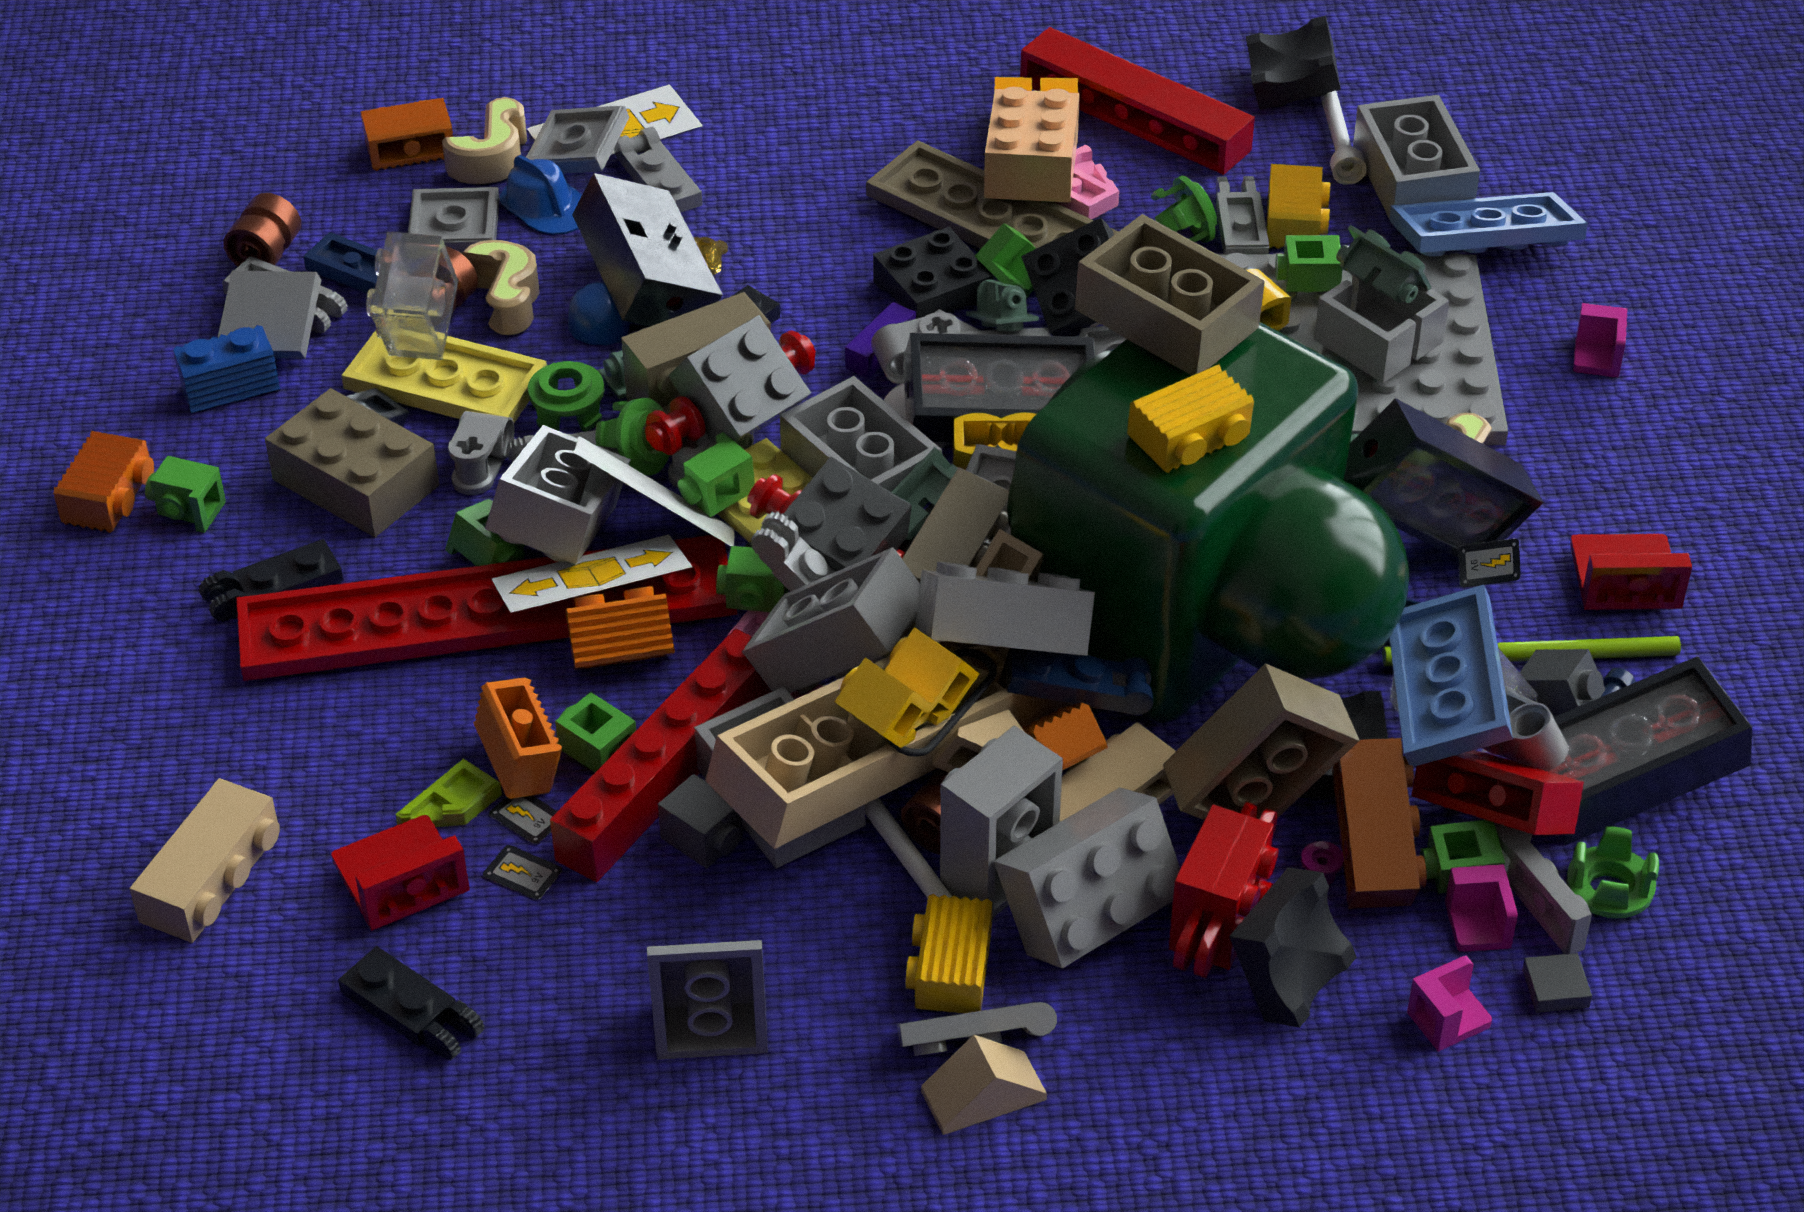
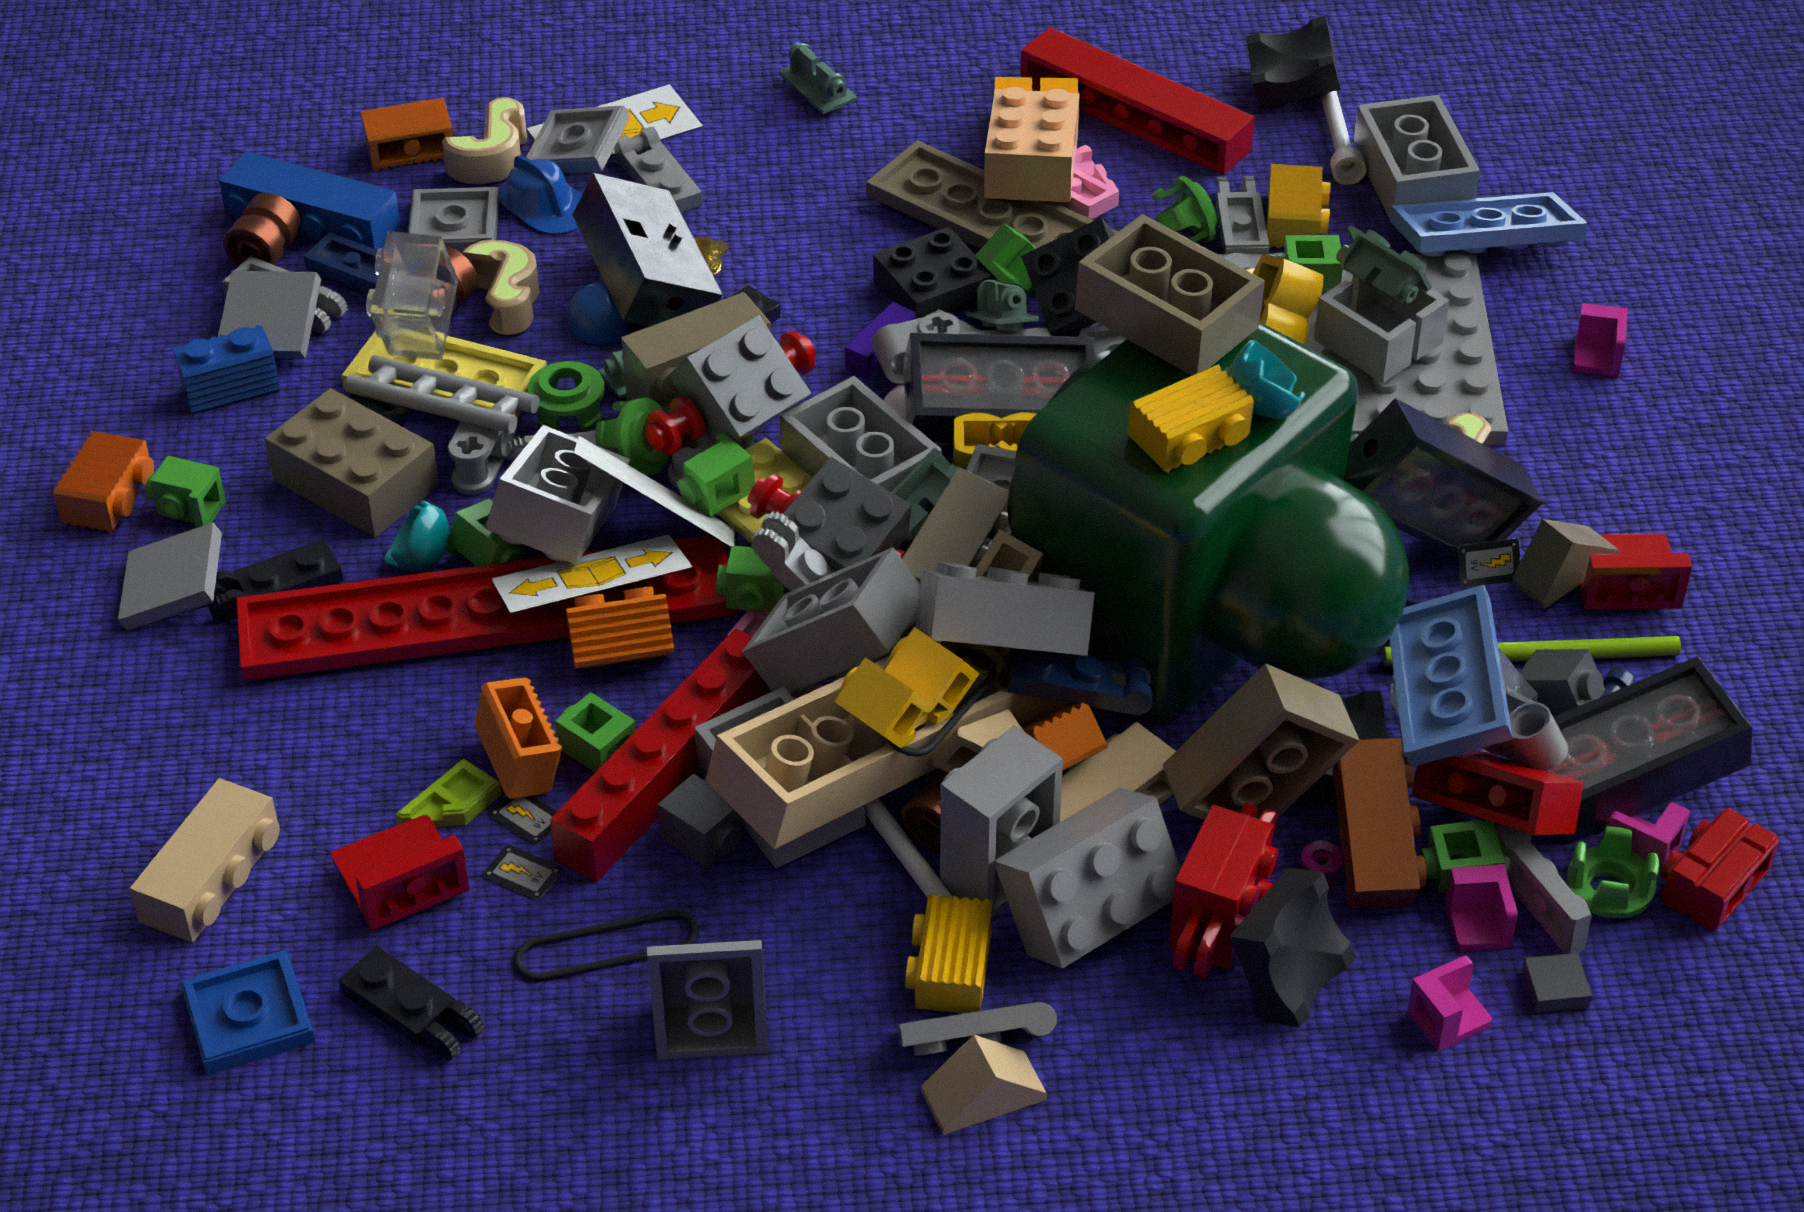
none -> light grey tile [118,522,222,631]
none -> blue tile [180,949,315,1075]
none -> blue brick [219,151,401,251]
none -> light grey bar [344,355,540,434]
none -> teal hair [384,500,450,573]
none -> black piece [514,910,699,981]
none -> sand green hinge [779,43,858,114]
none -> teal hair [1228,340,1305,420]
none -> yellow brick [1252,254,1324,345]
none -> dark tan slope [1512,519,1620,609]
none -> dark pink panel [1607,802,1690,878]
none -> red brick [1661,808,1780,932]

